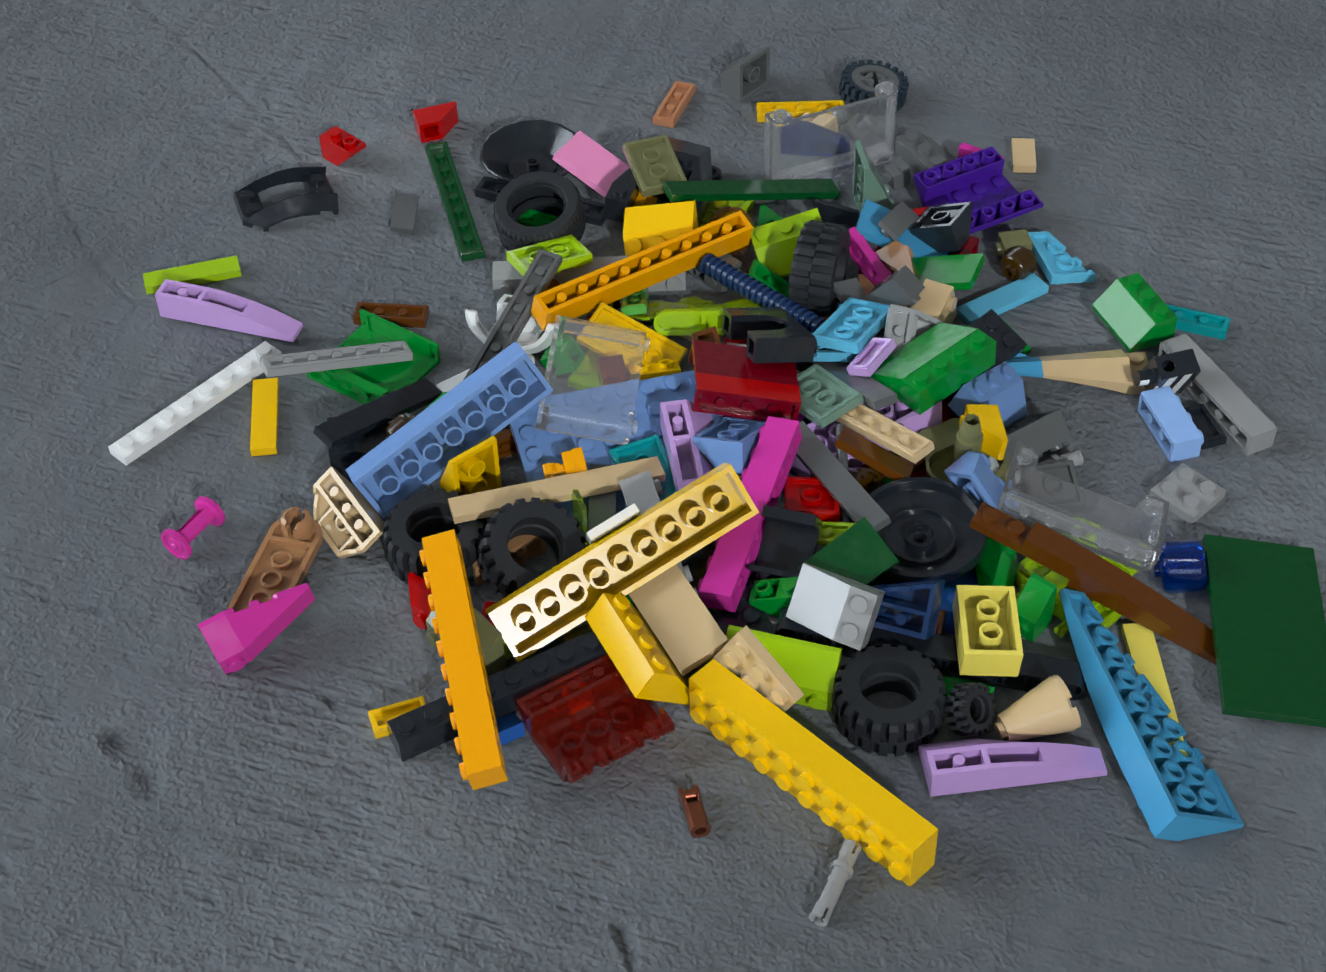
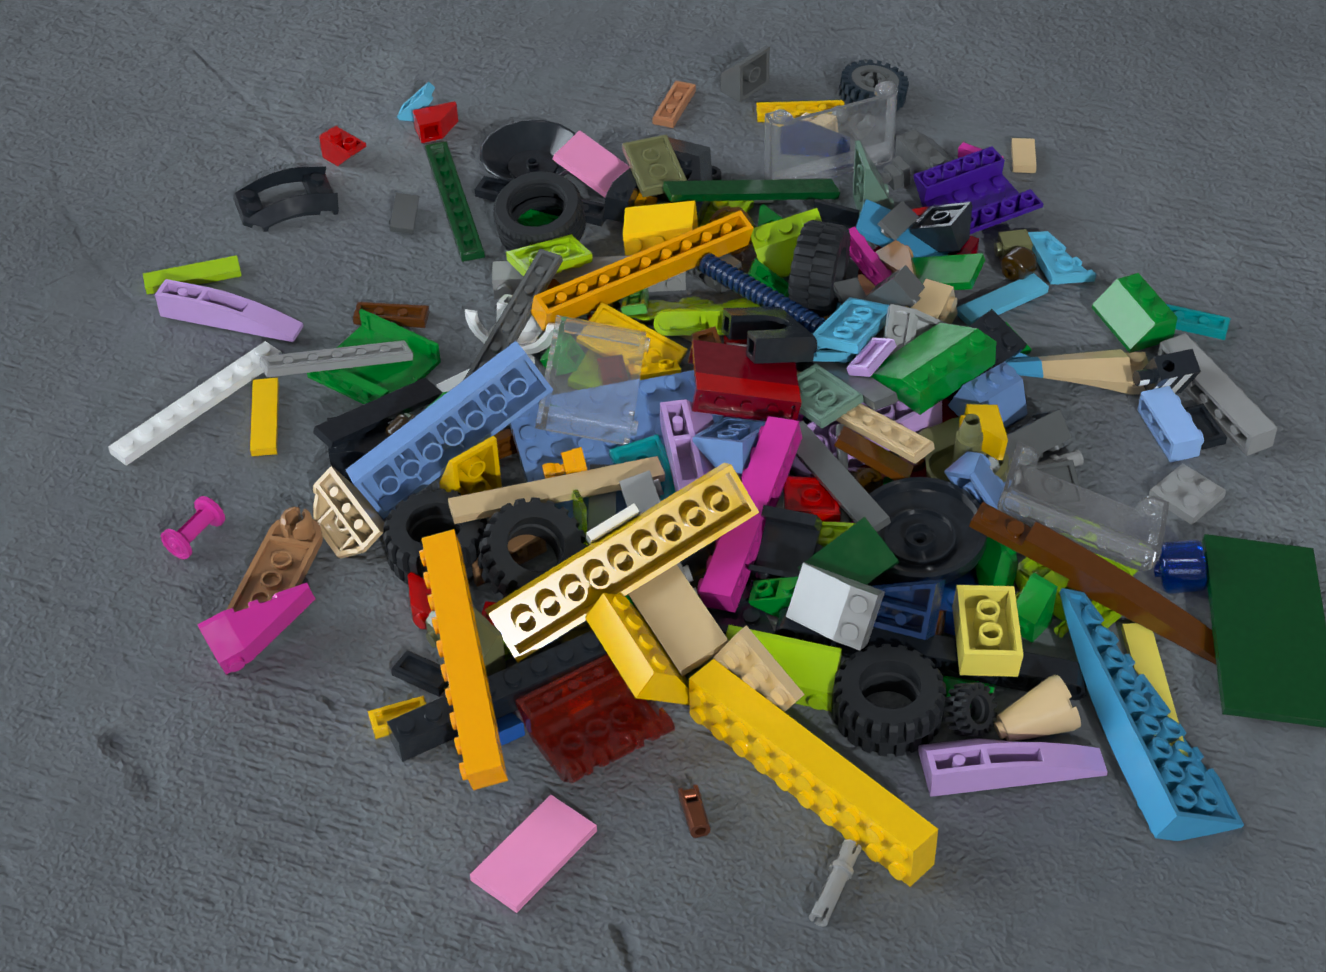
none -> black tile [391,650,449,697]
none -> medium azure slope [397,82,435,122]
none -> bright pink tile [470,795,597,913]

